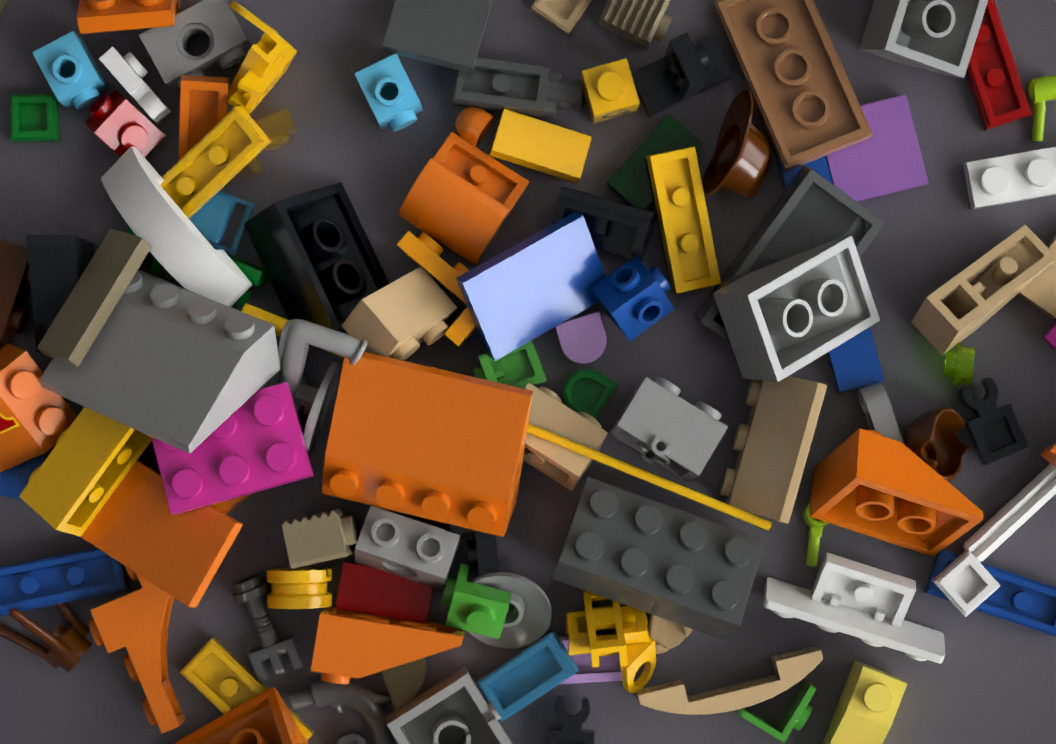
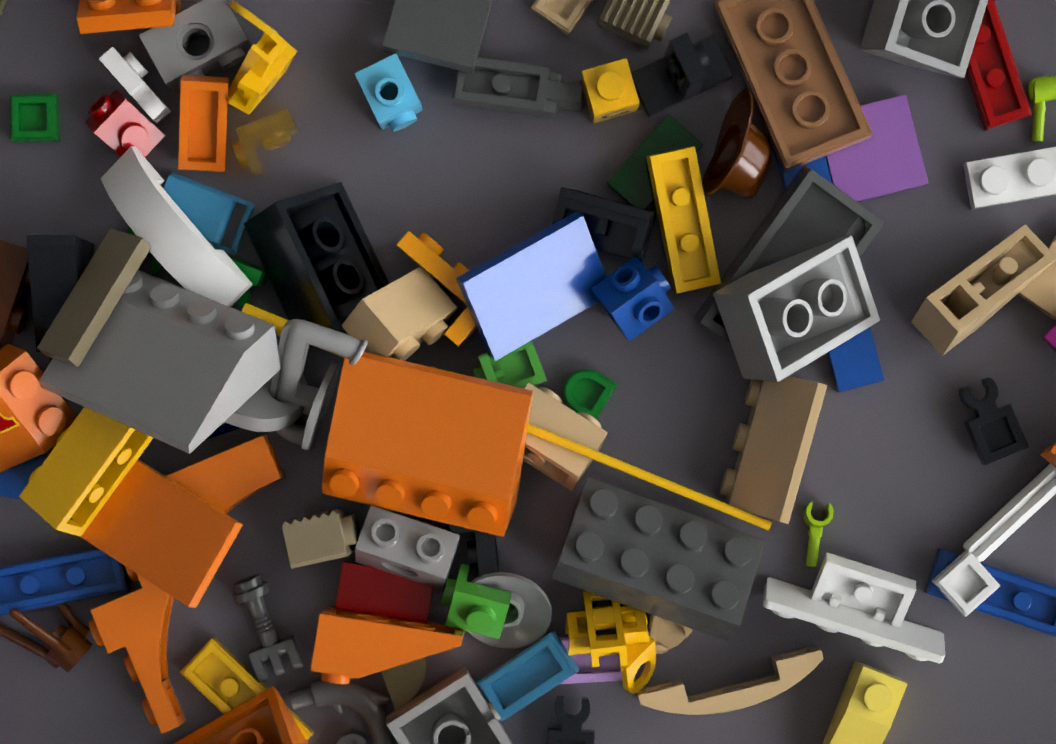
medium azure brick [32,30,109,109] -> none
dark pink plate [151,382,314,515] -> none
yellow tile [160,106,271,219] -> none
yellow wheel [267,567,332,609] -> none
orange brick [398,132,530,265] -> none
orange hinge [455,107,494,147] -> none
yellow tile [489,108,592,183] -> none
lavender tile [555,312,607,364] -> none
light grey brick [608,376,728,482] -> none
bright green bracket [734,680,817,743] -> none
orange slope [810,428,983,557] -> none
light grey beam [857,382,904,444] -> none
reddish brown hair [904,408,968,481] -> none
clear neon green plate [944,342,975,387] -> none

